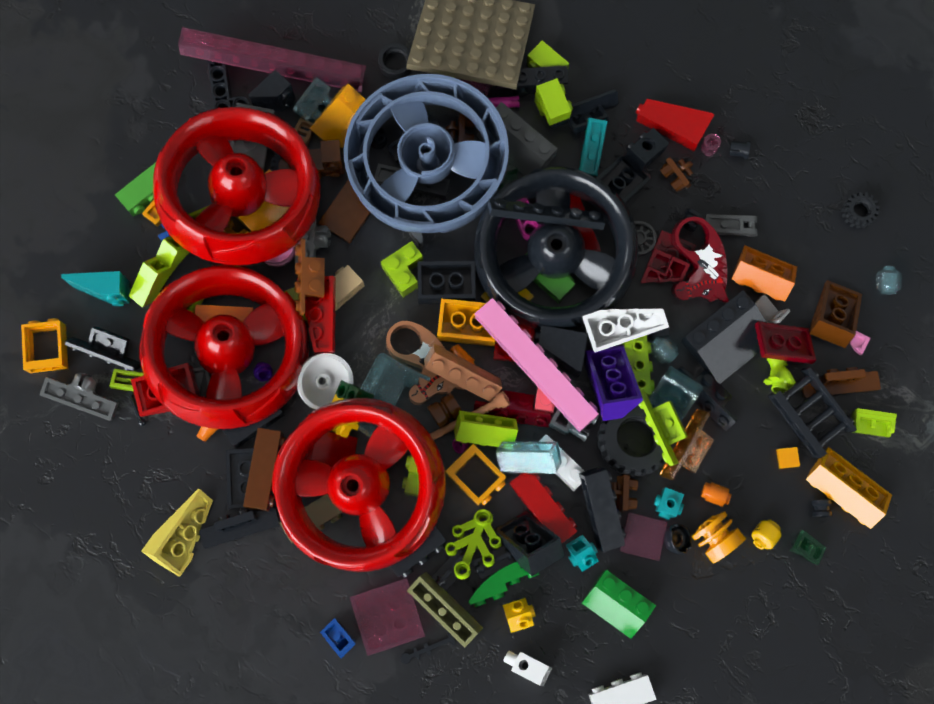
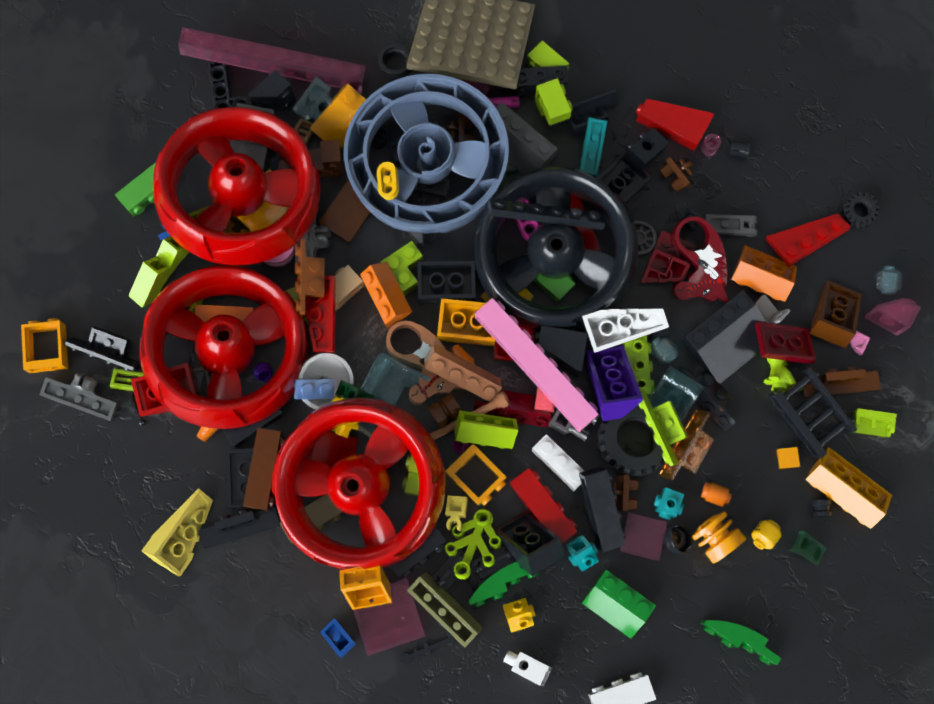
teal slope [61,271,130,306] -> none
light orange plate [142,200,161,227] -> none
clear light blue brick [496,442,562,474] -> none
none -> medium blue plate [294,379,335,399]
none -> light orange window [339,566,392,610]
none -> orange slope [360,262,412,330]
none -> yellow plate [377,162,399,200]
none -> light yellow plate [445,495,468,531]
none -> green slope [701,620,782,666]
none -> red wing [766,213,851,267]
none -> clear pink slope [864,298,921,336]

